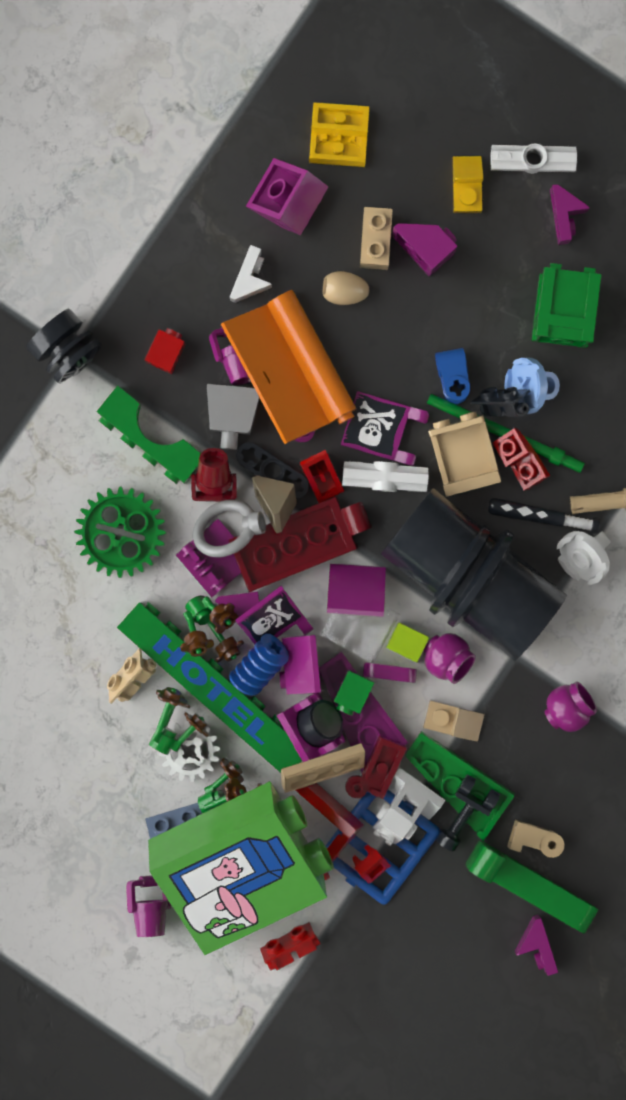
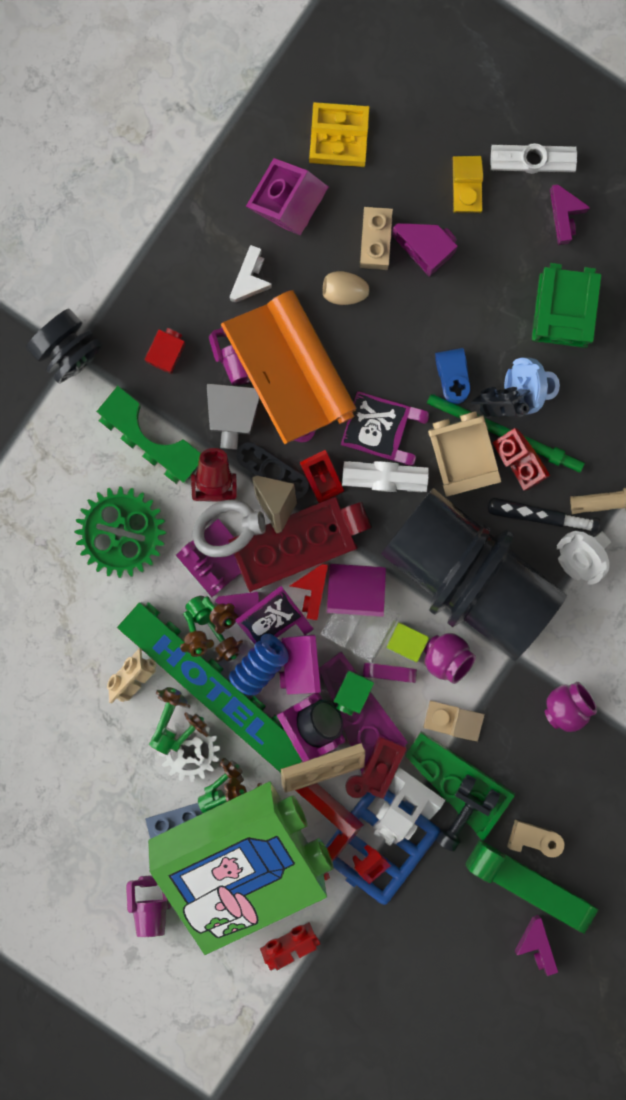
none -> red slope [289,564,328,620]

